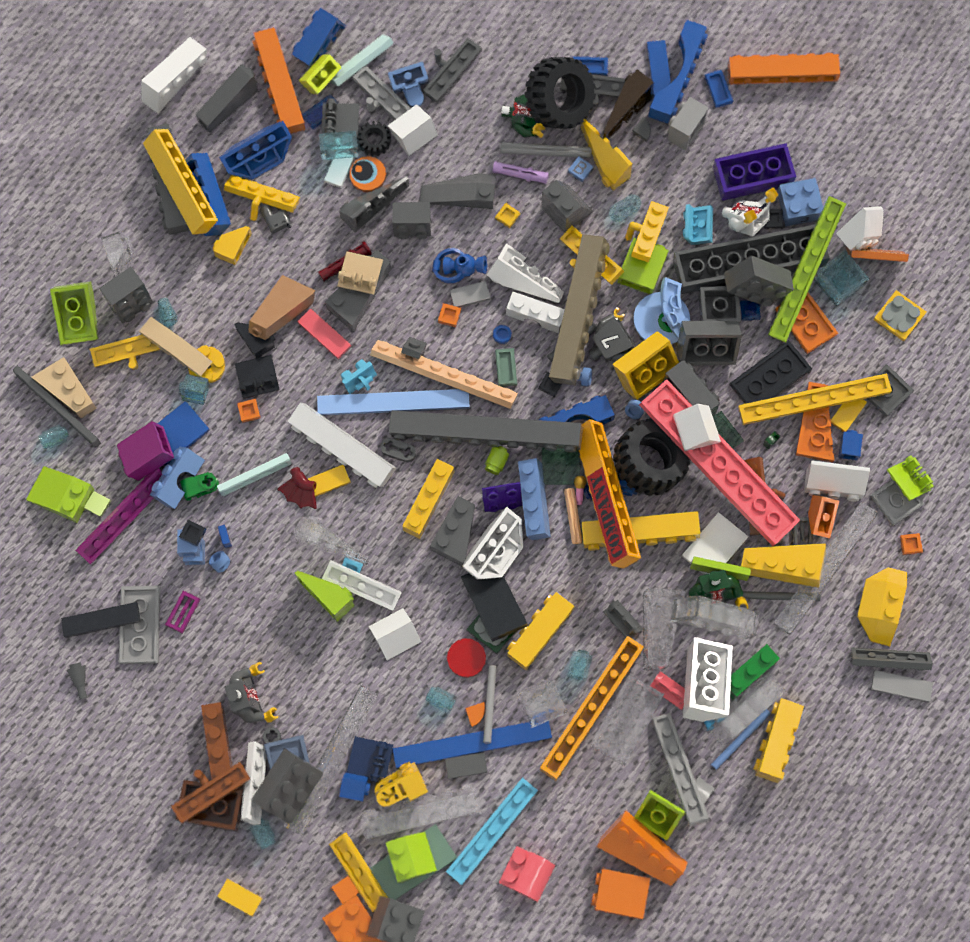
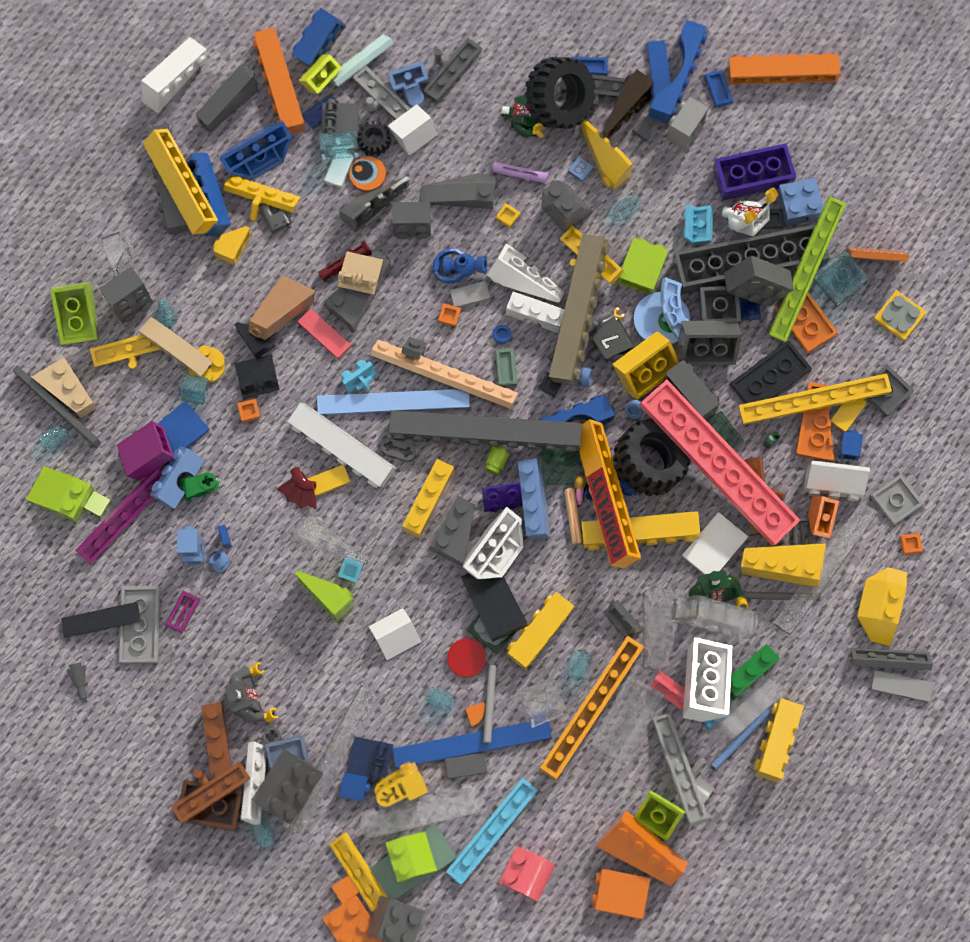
black tile [179,520,207,547] -> none
light aqua tile [217,453,291,496] -> none
yellow tile [217,879,263,917] -> none
white plate [322,560,401,611] -> none
light grey axle [501,142,591,158] -> none
yellow plate [625,201,669,263] -> none
white slope [673,404,721,451] -> none
lime tile [690,556,751,581] -> none
white slope [836,206,883,250] -> none
lime hinge [887,455,934,501] -> none

